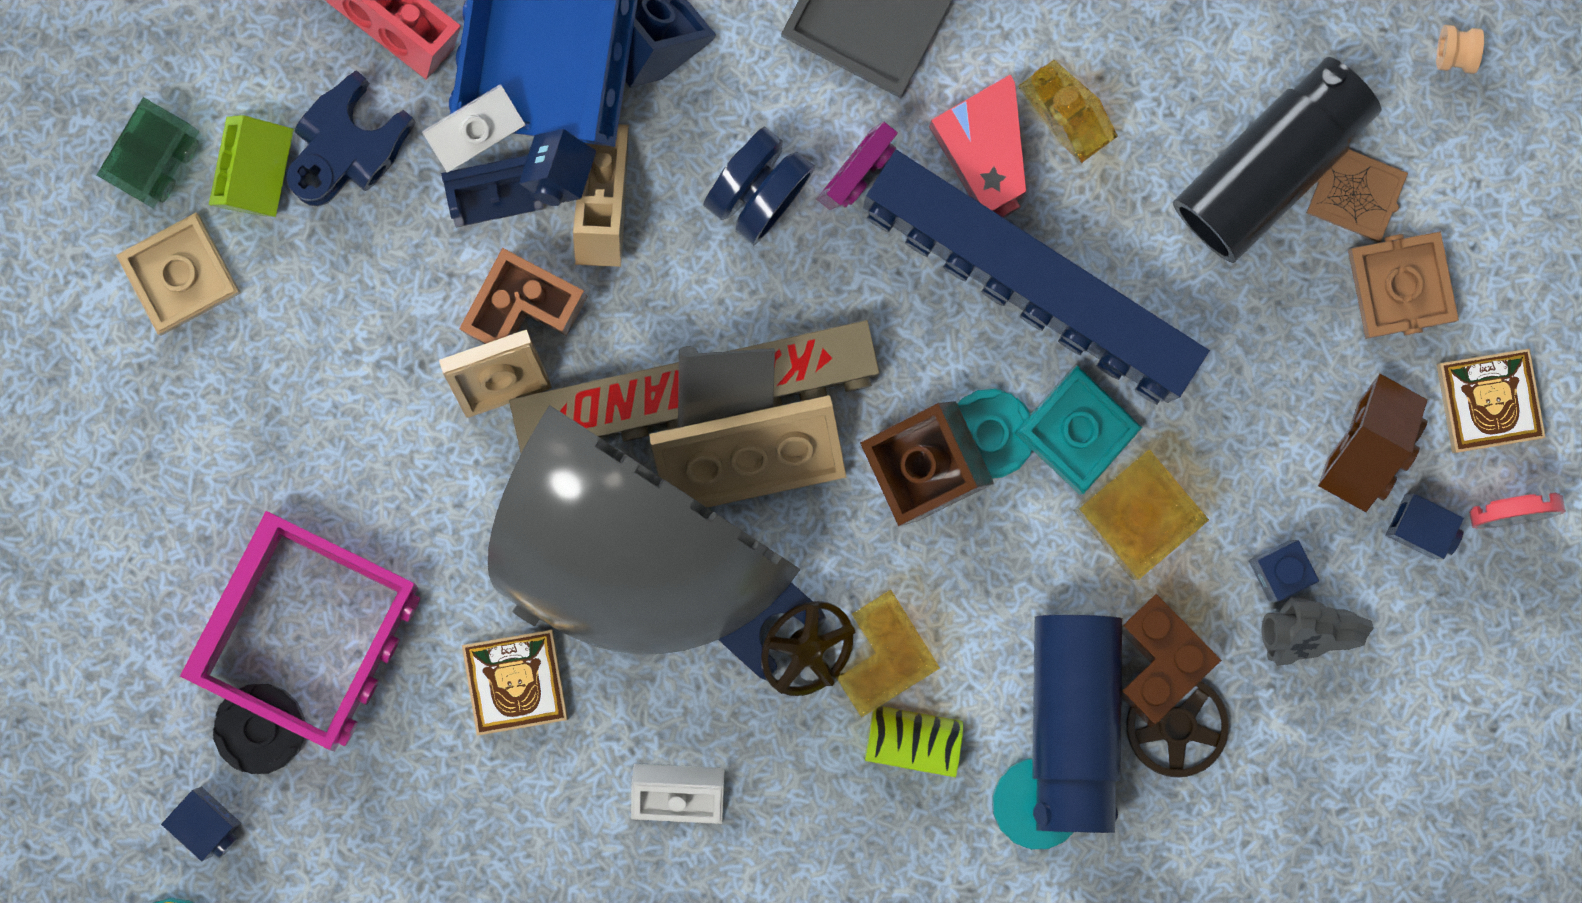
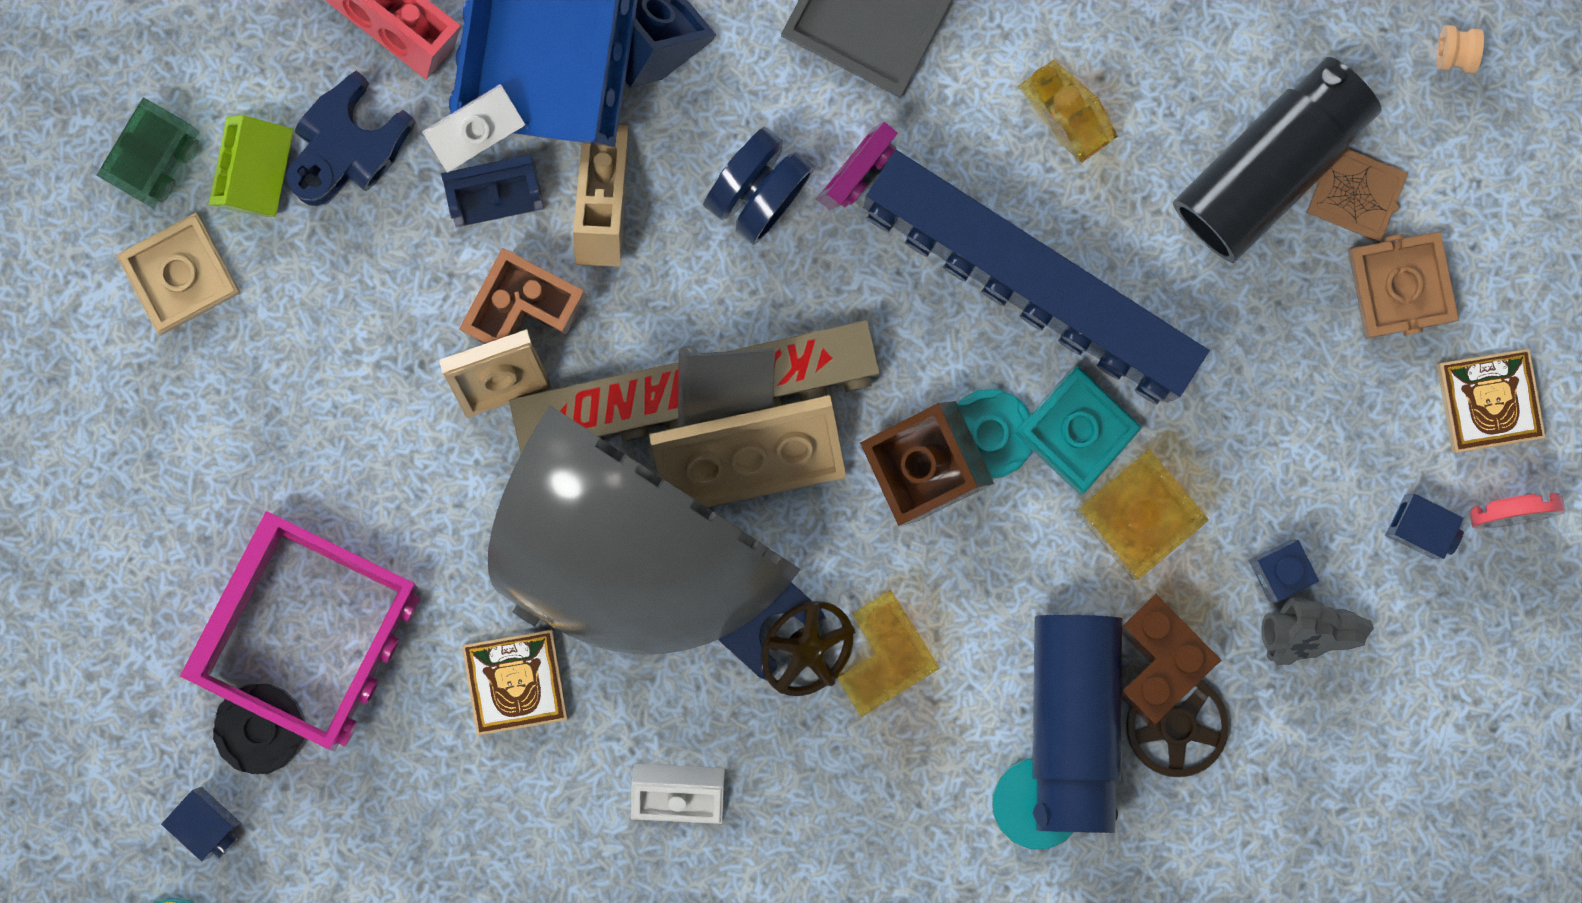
dark blue brick [519,129,596,206] -> none
lime brick [864,705,963,778] -> none
coral slope [929,75,1026,218] -> none
reddish brown brick [1318,373,1428,512] -> none

